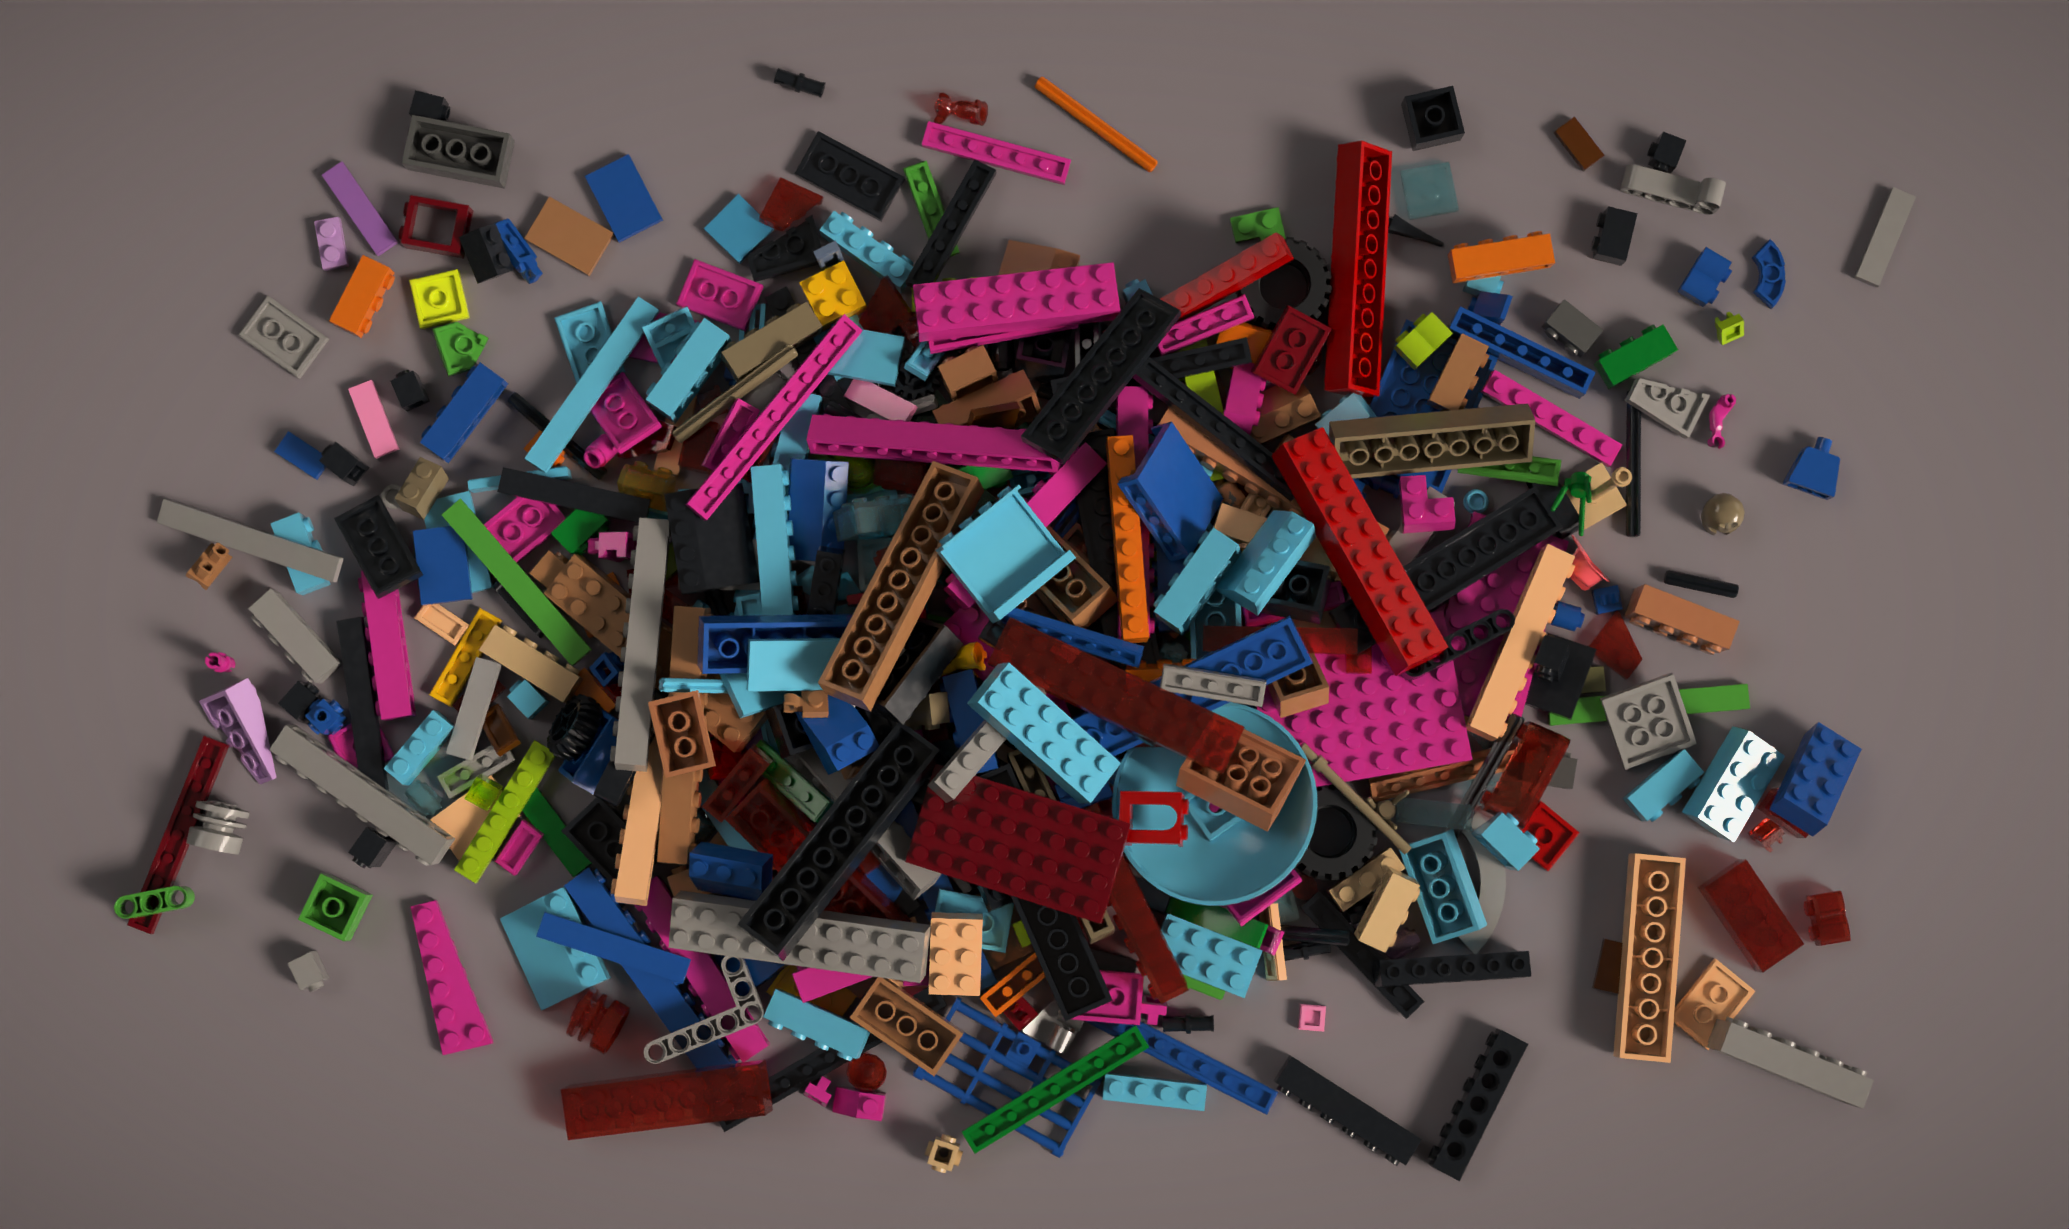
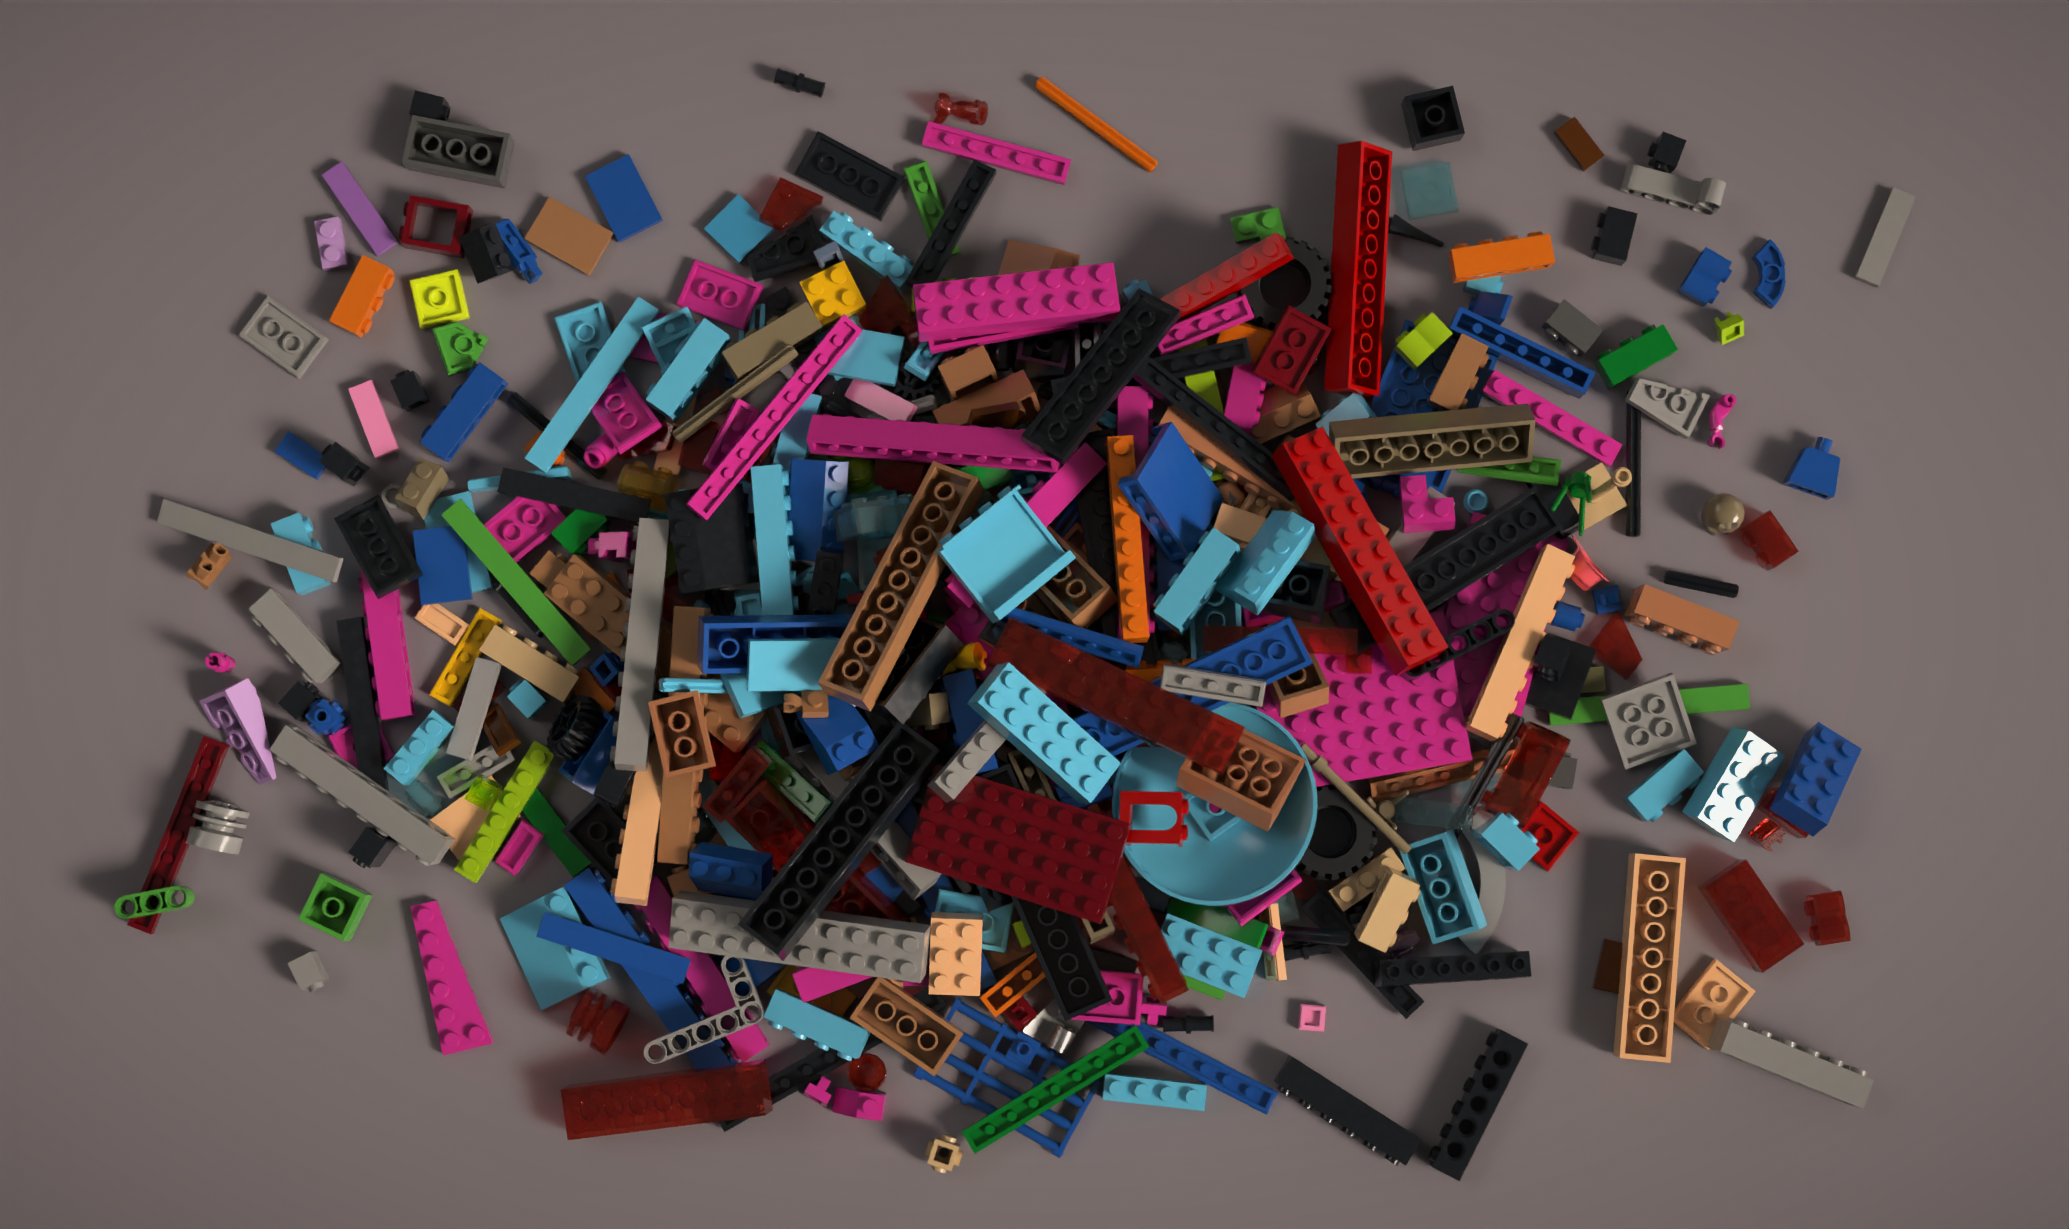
none -> clear red brick [1739,510,1799,570]

